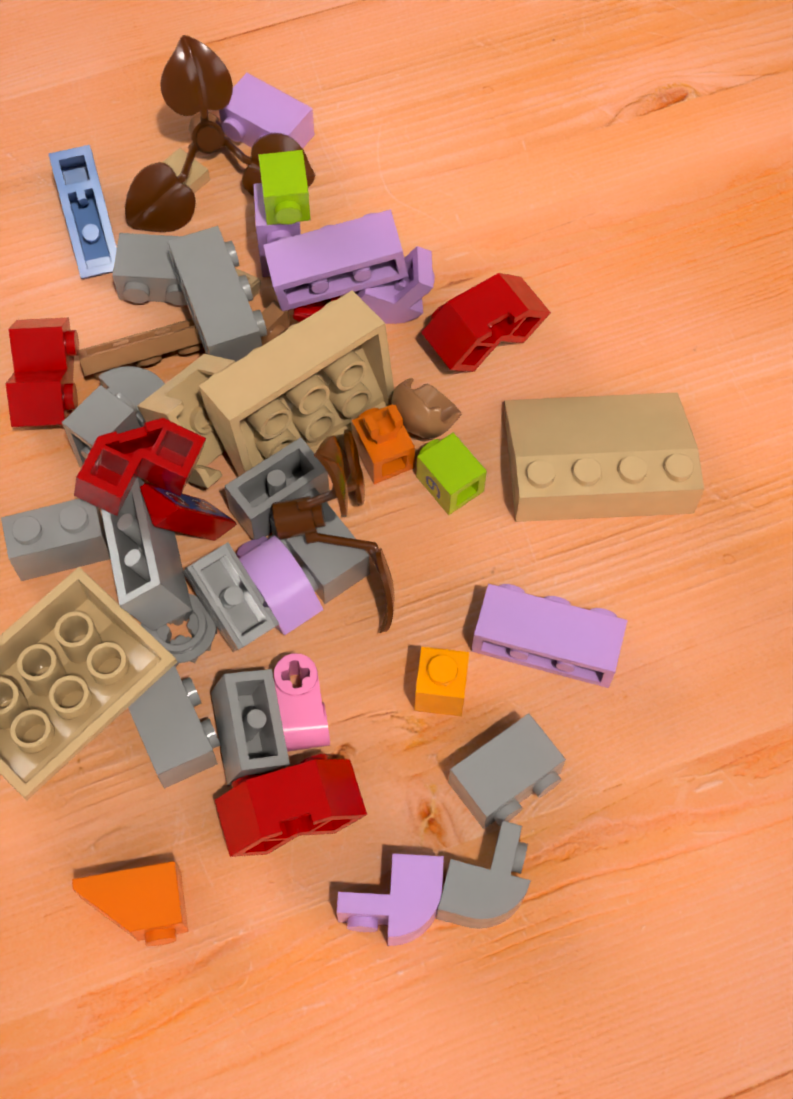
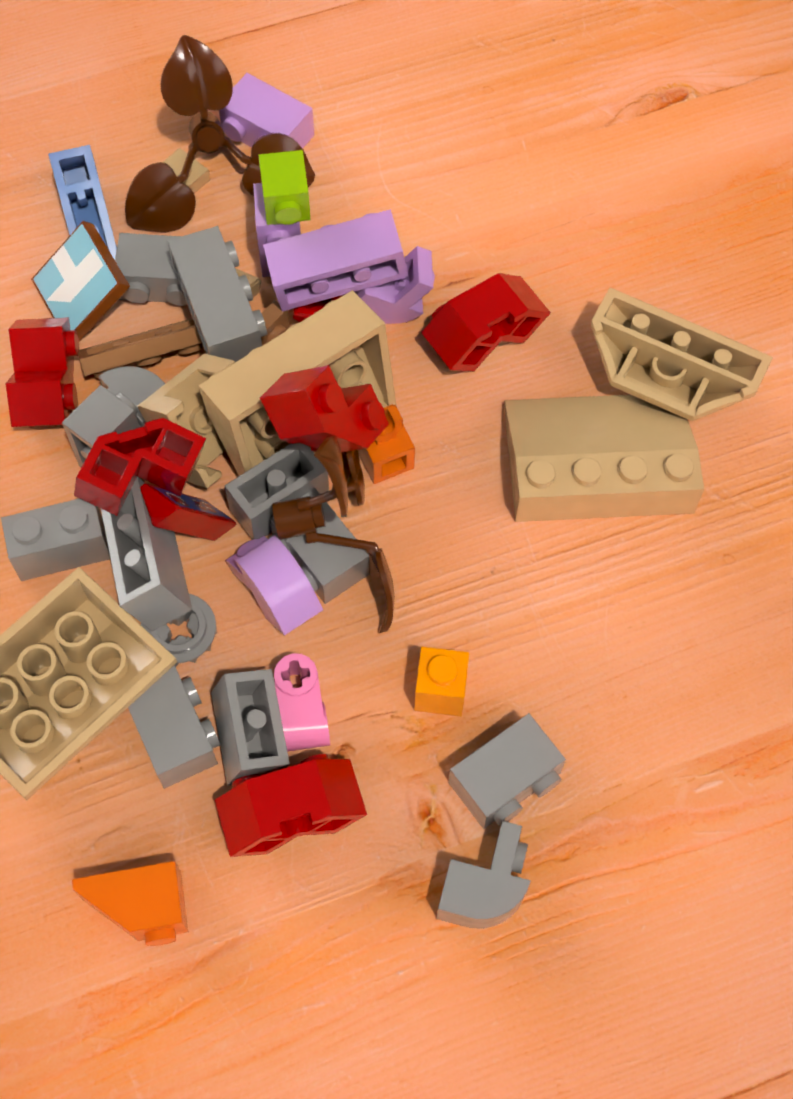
light grey brick [182,542,279,652] -> none
lavender brick [337,853,444,946] -> none
medium nougat hair [392,378,462,439] -> none
lime brick [416,432,487,515] -> none
lavender brick [471,584,627,688] -> none
none -> tile [32,221,130,341]
none -> red brick [260,365,389,452]
none -> tan wedge [591,288,773,421]

